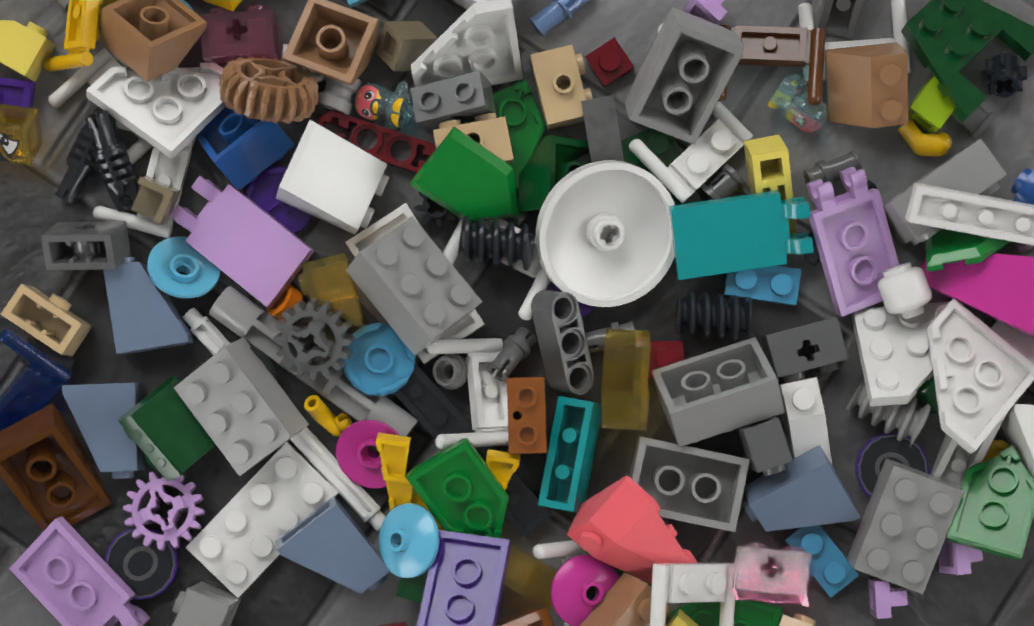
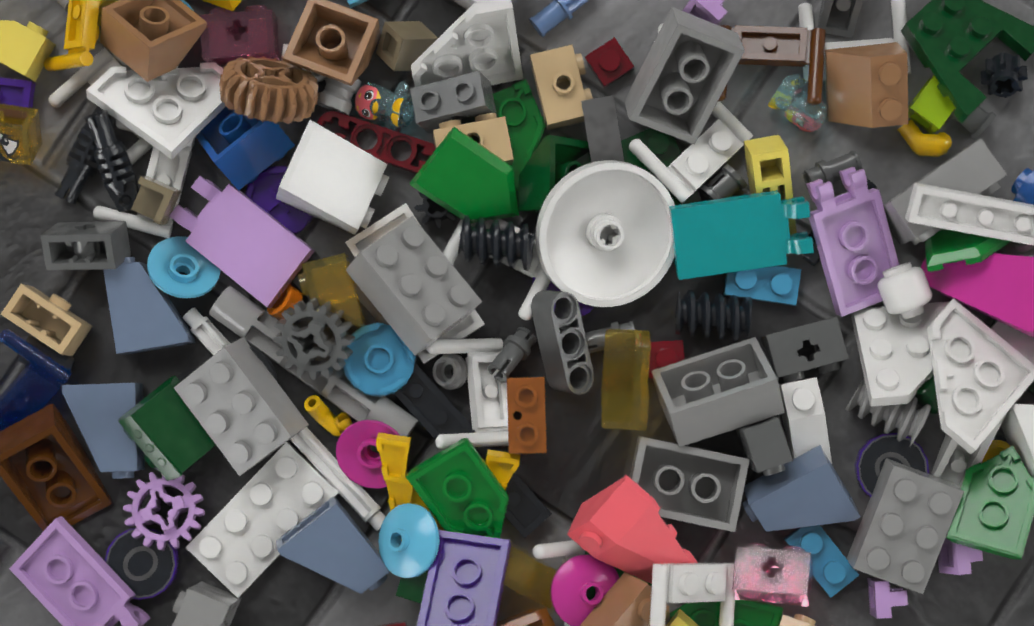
teal brick [538,396,603,512] -> none

